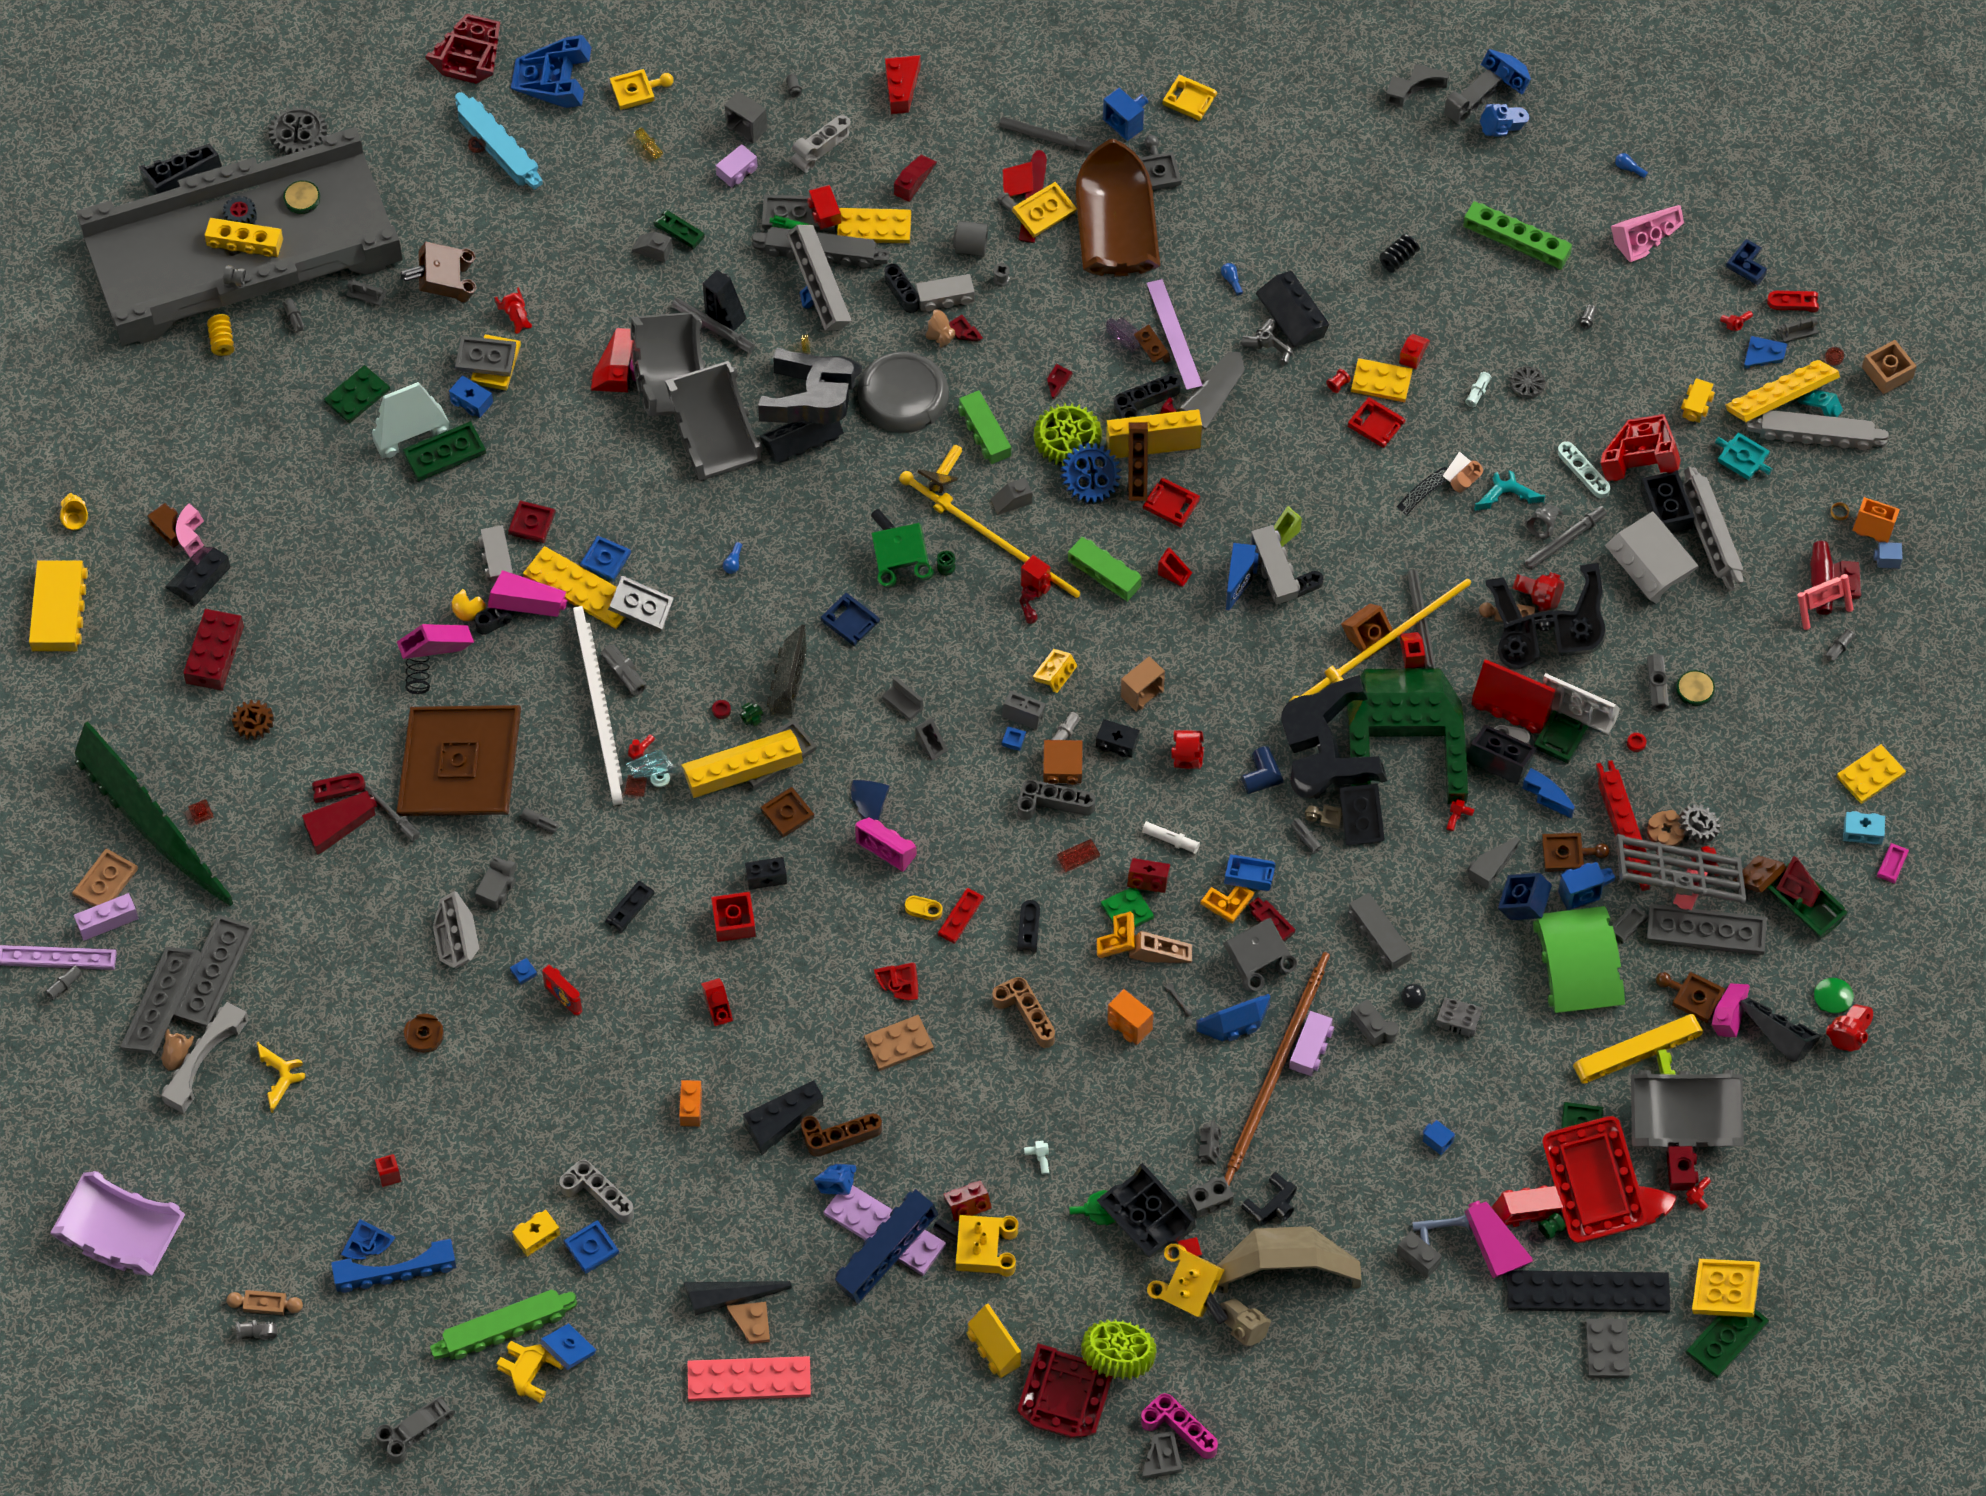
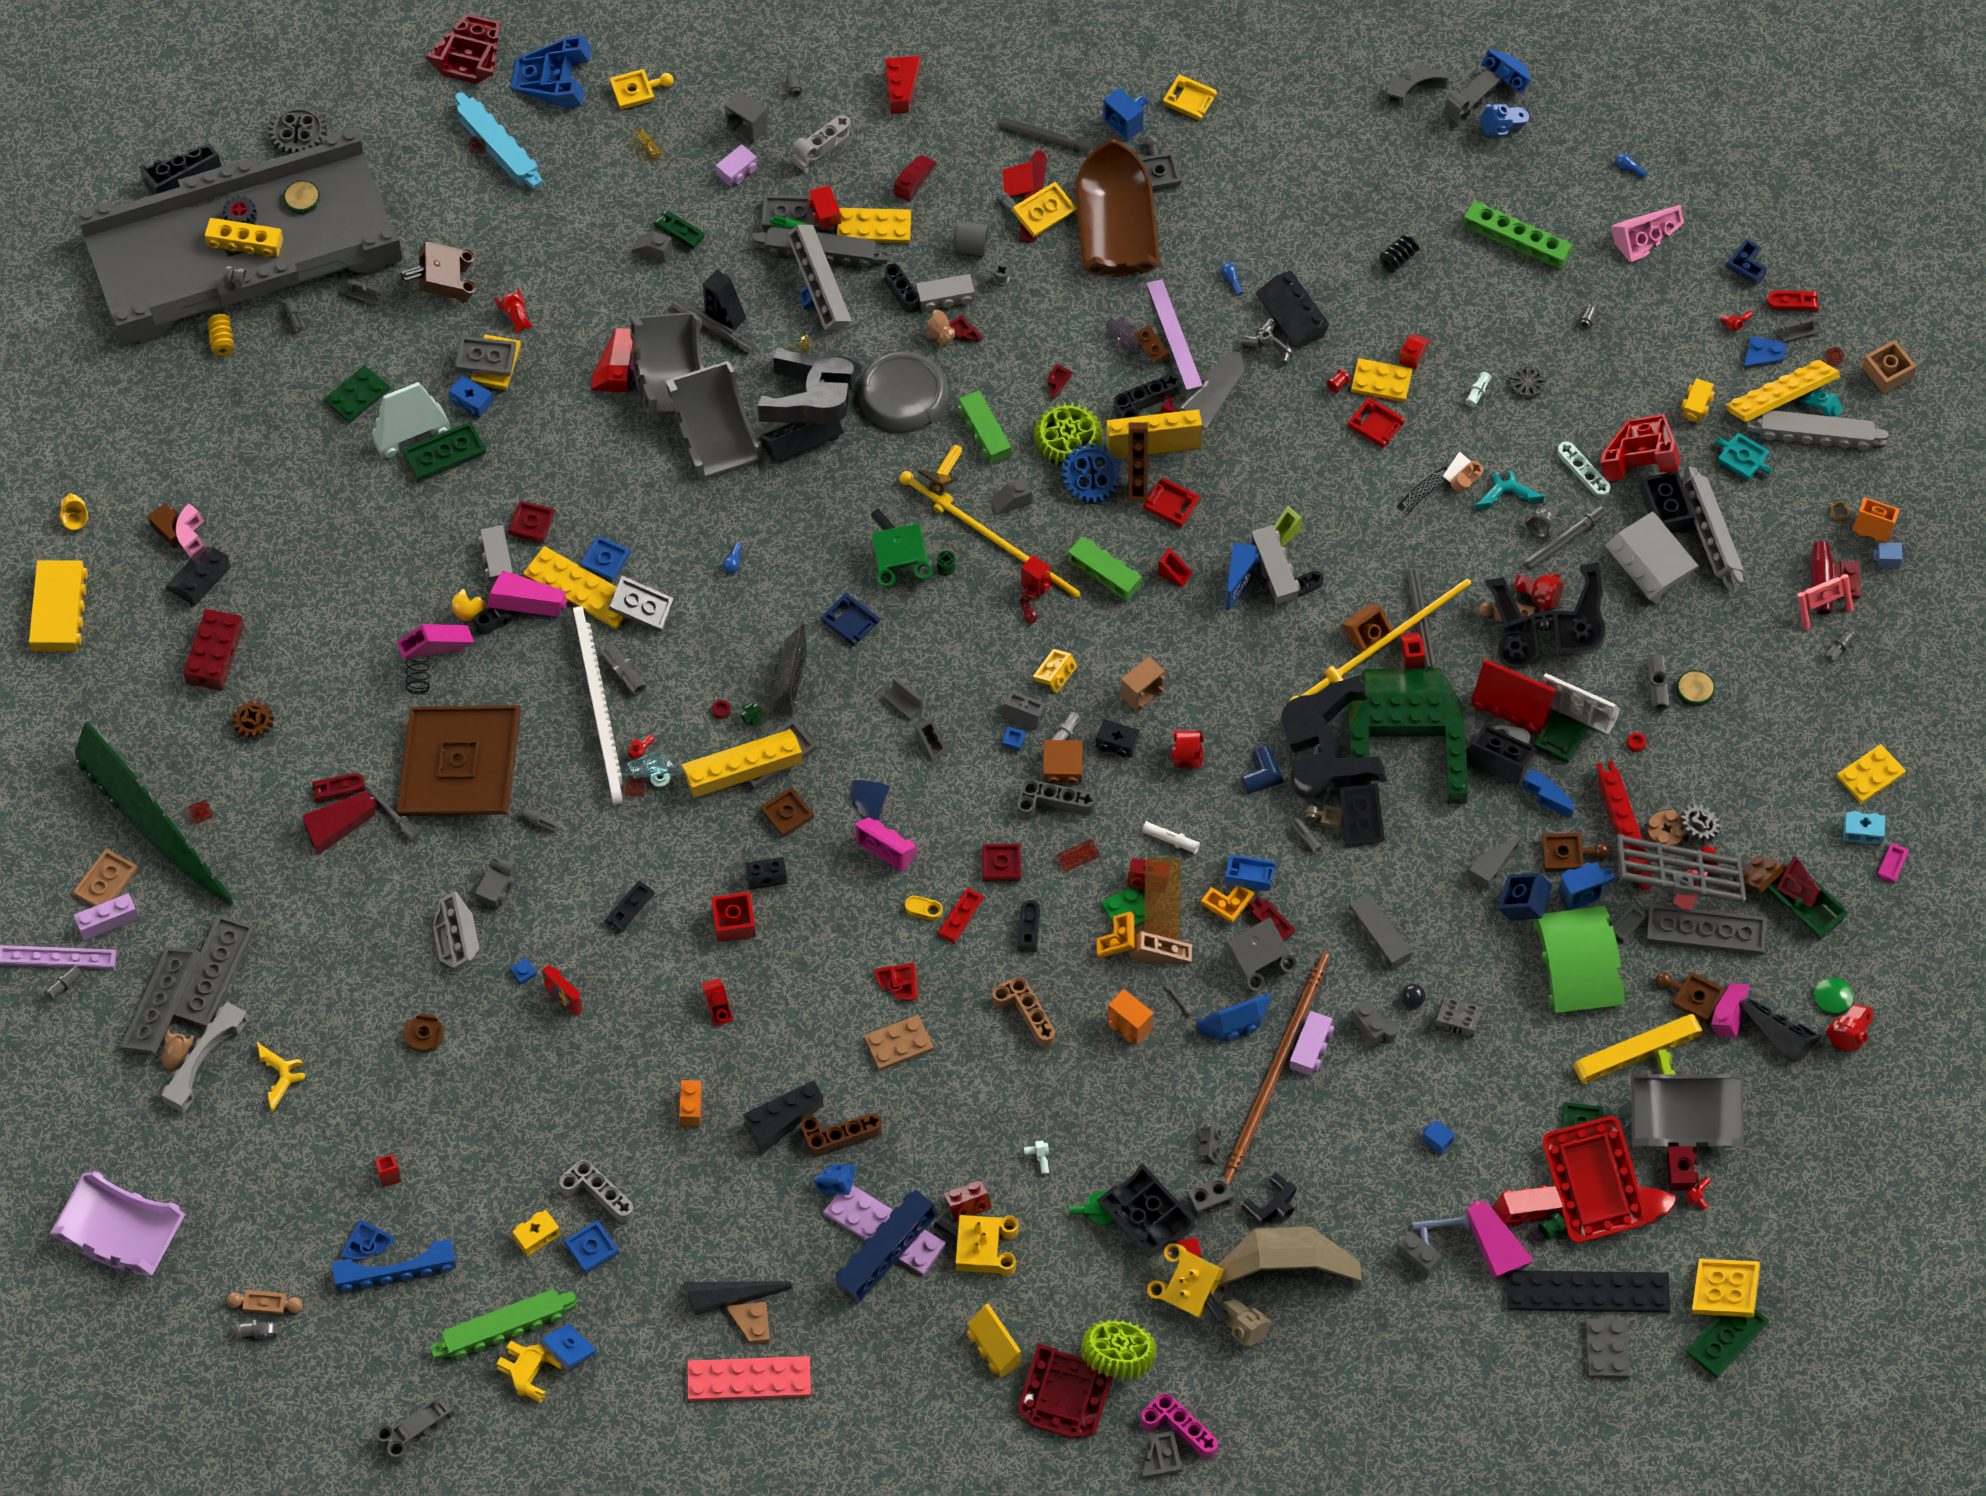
red piece [1446,799,1475,831] -> none
none -> dark red plate [982,843,1021,881]
none -> clear orange piece [1144,858,1181,941]

